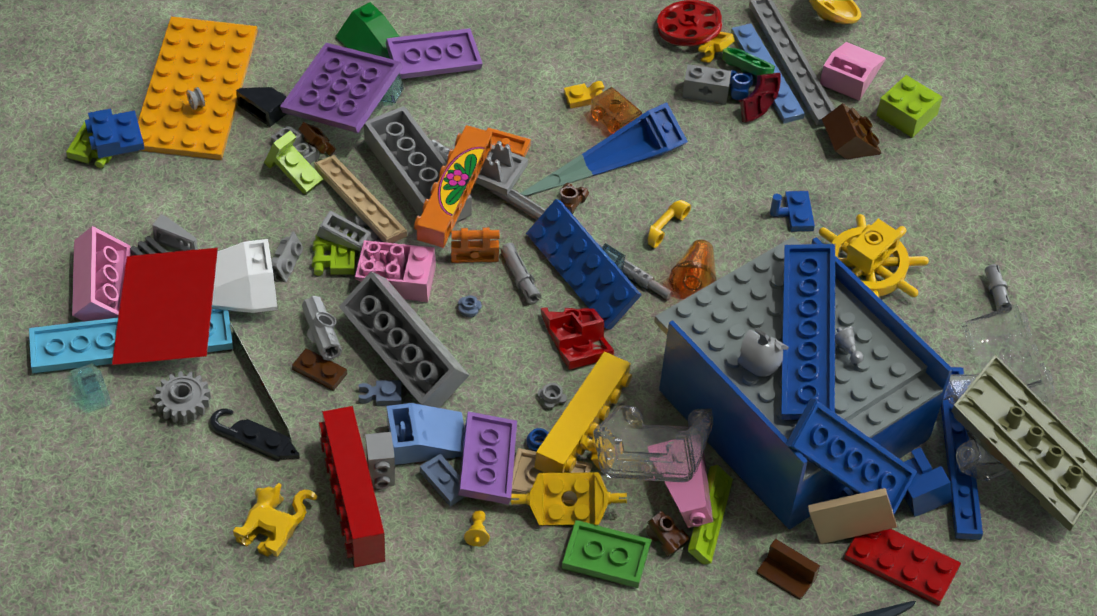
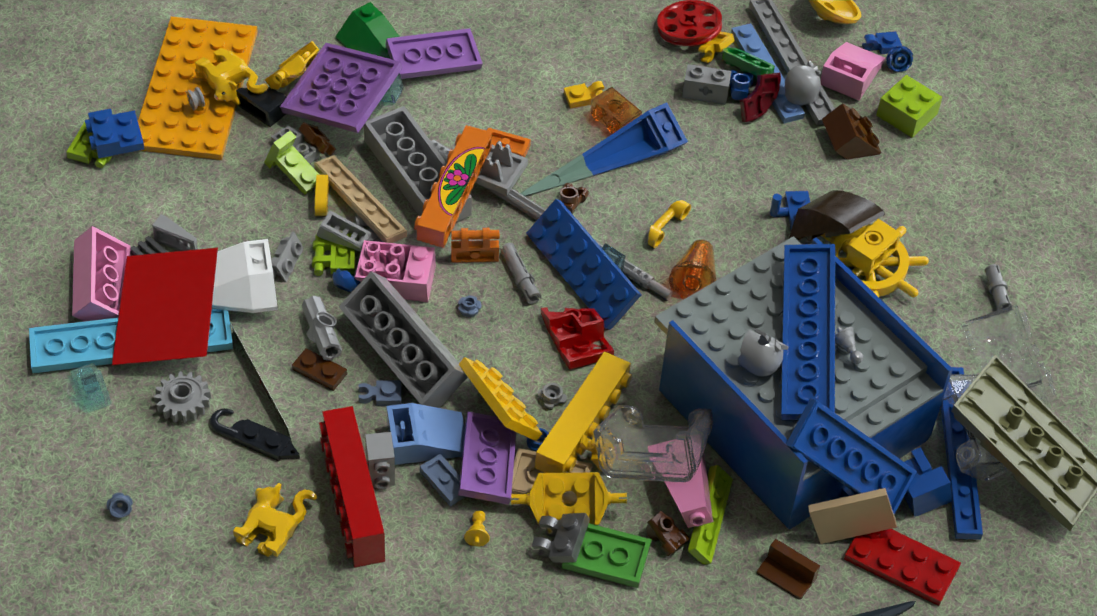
none -> sand blue plate [106,493,133,518]
none -> yellow animal [195,48,268,105]
none -> yellow plate [264,41,319,90]
none -> yellow beam [315,174,329,216]
none -> blue plate [332,268,360,293]
none -> yellow plate [459,357,542,441]
none -> flat silver plate [532,513,590,563]
none -> light grey helmet [785,61,821,105]
none -> dark brown wedge [789,190,885,241]
none -> blue plate [862,31,902,54]
none -> blue plate [886,46,913,72]

